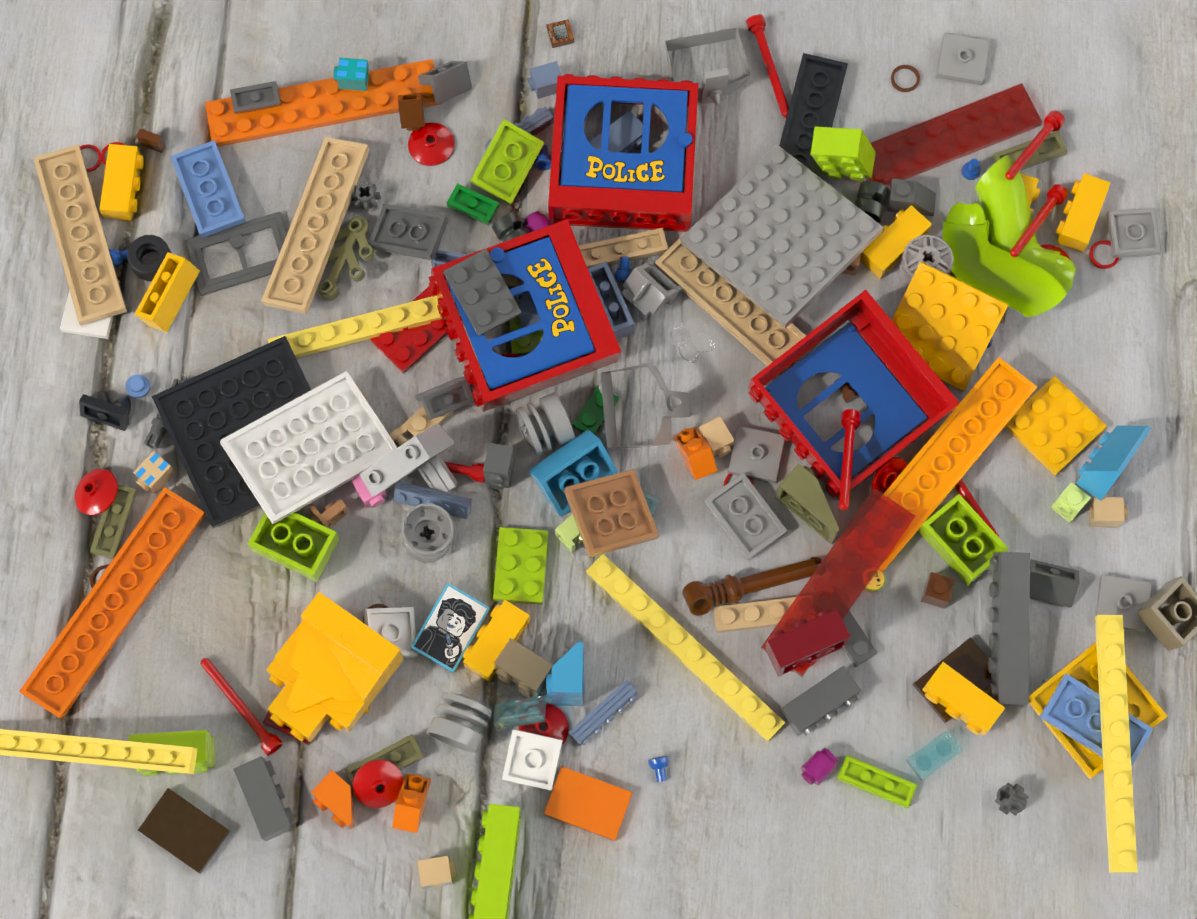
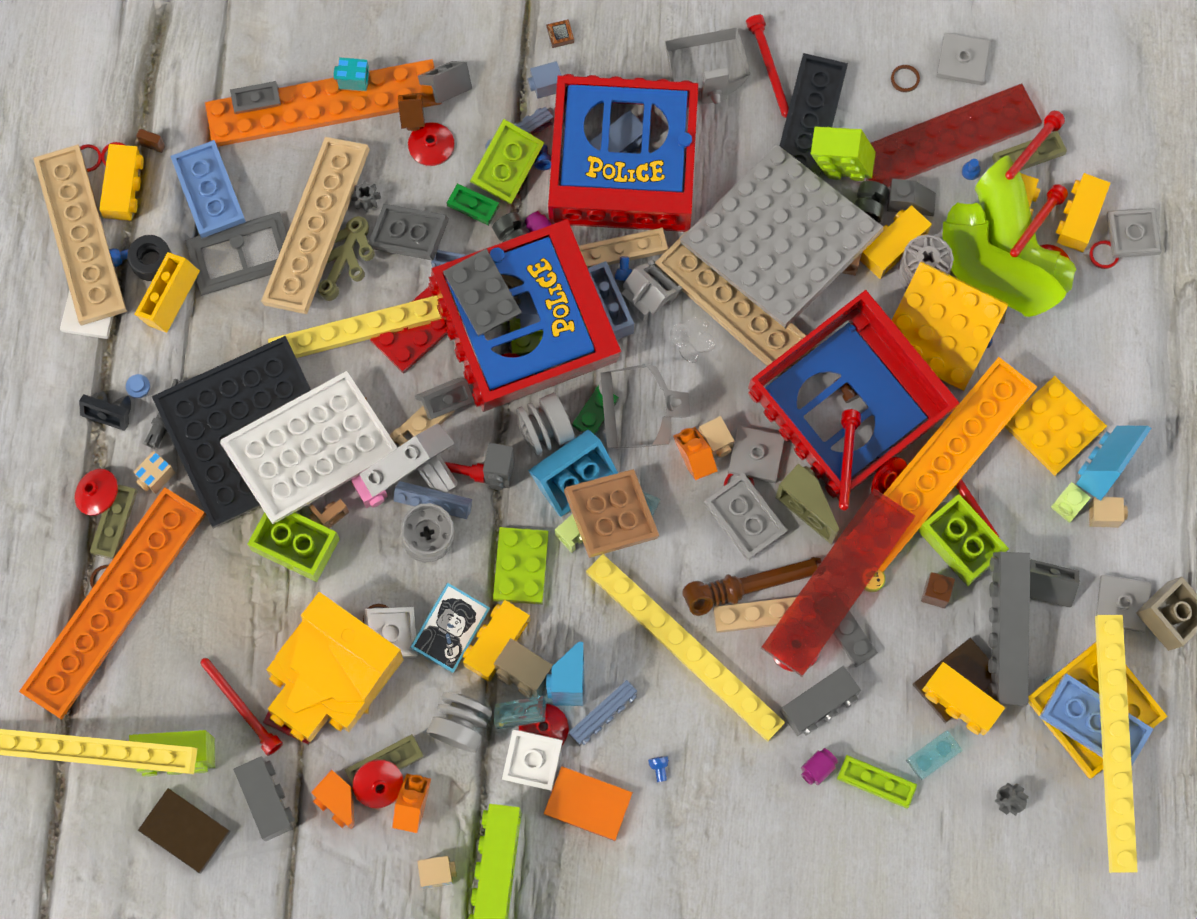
dark red brick [765,609,850,677] -> none

